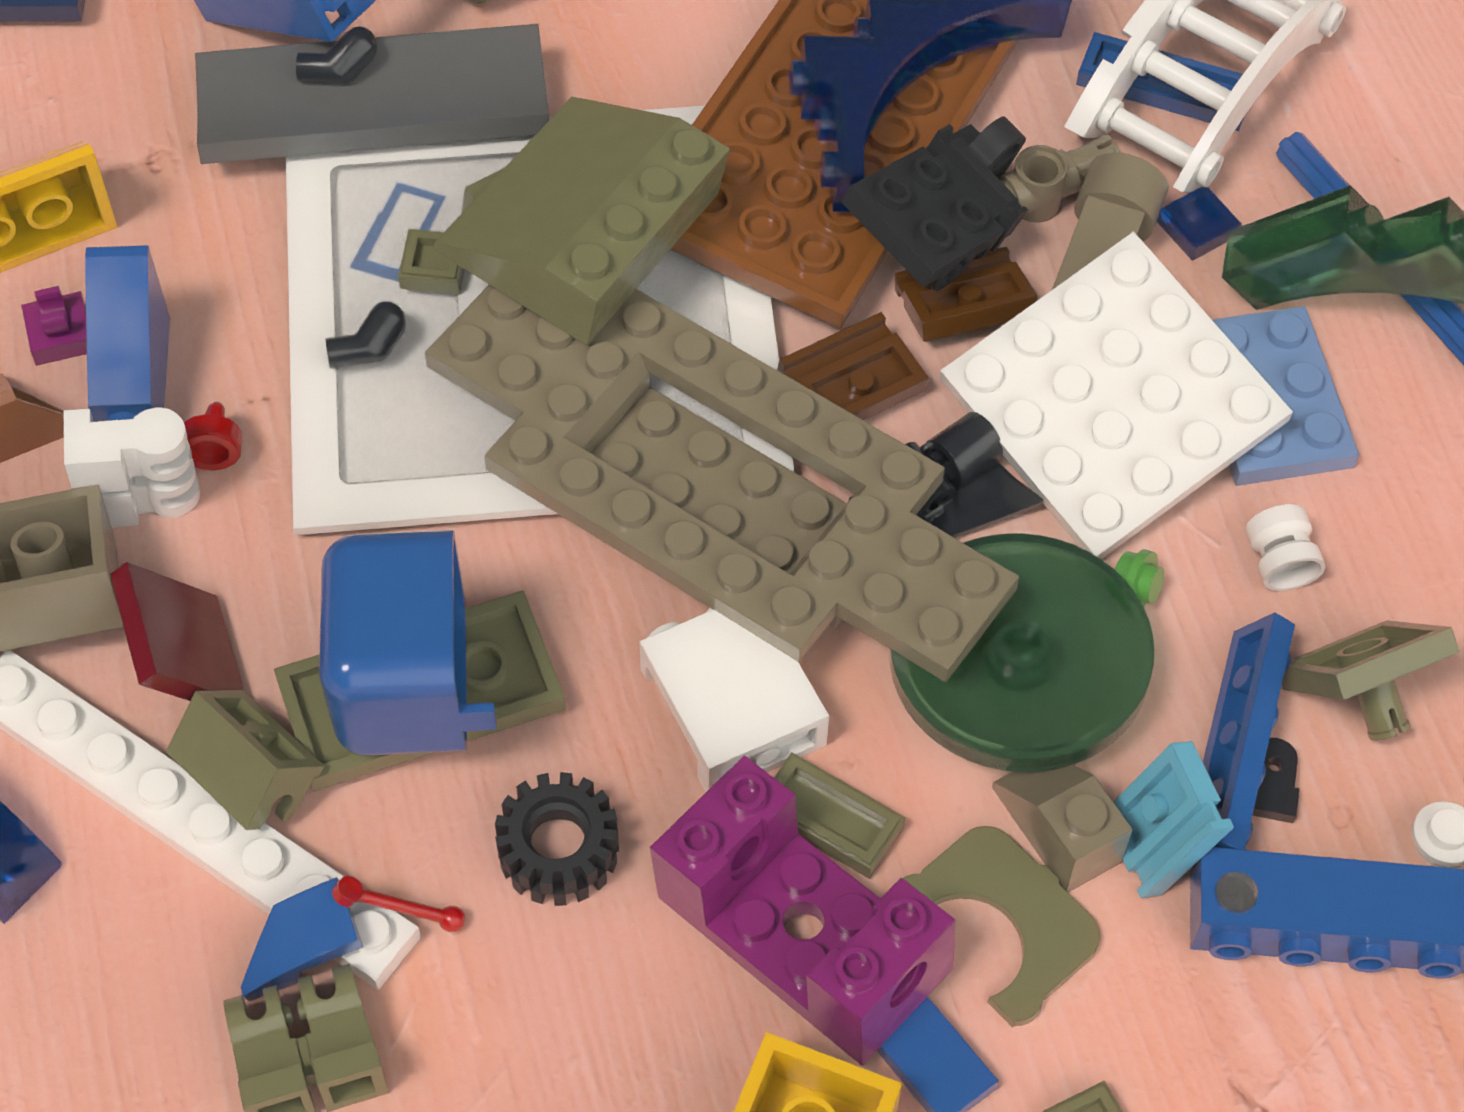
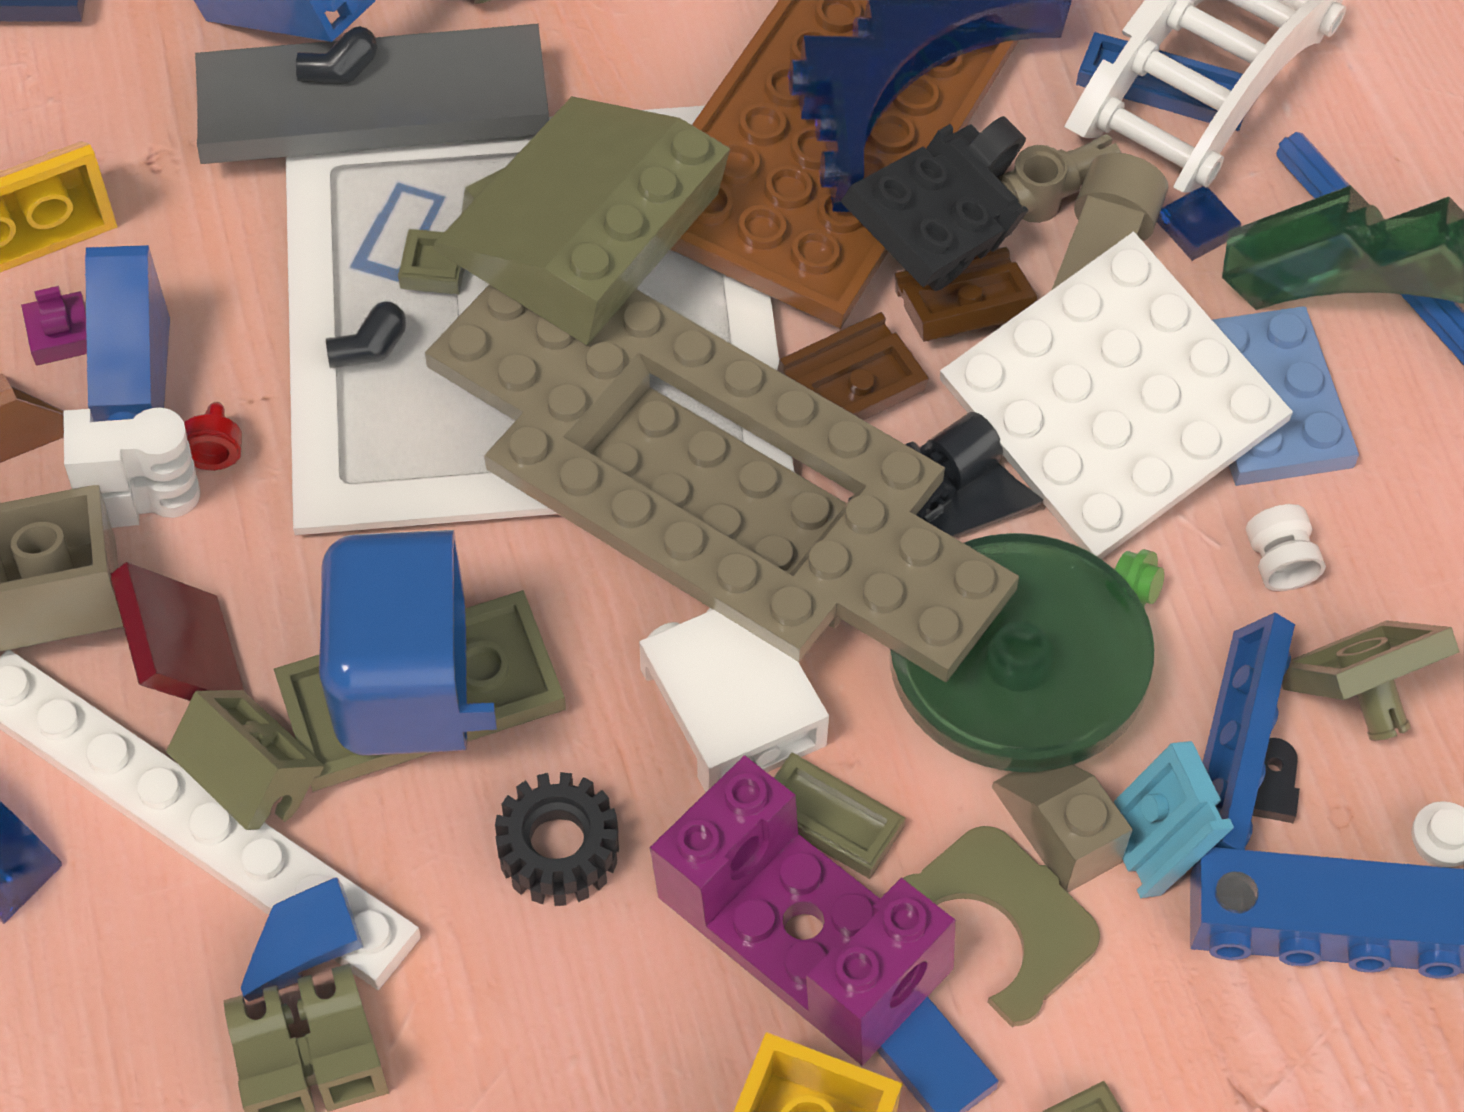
red hinge [332,876,466,932] -> none

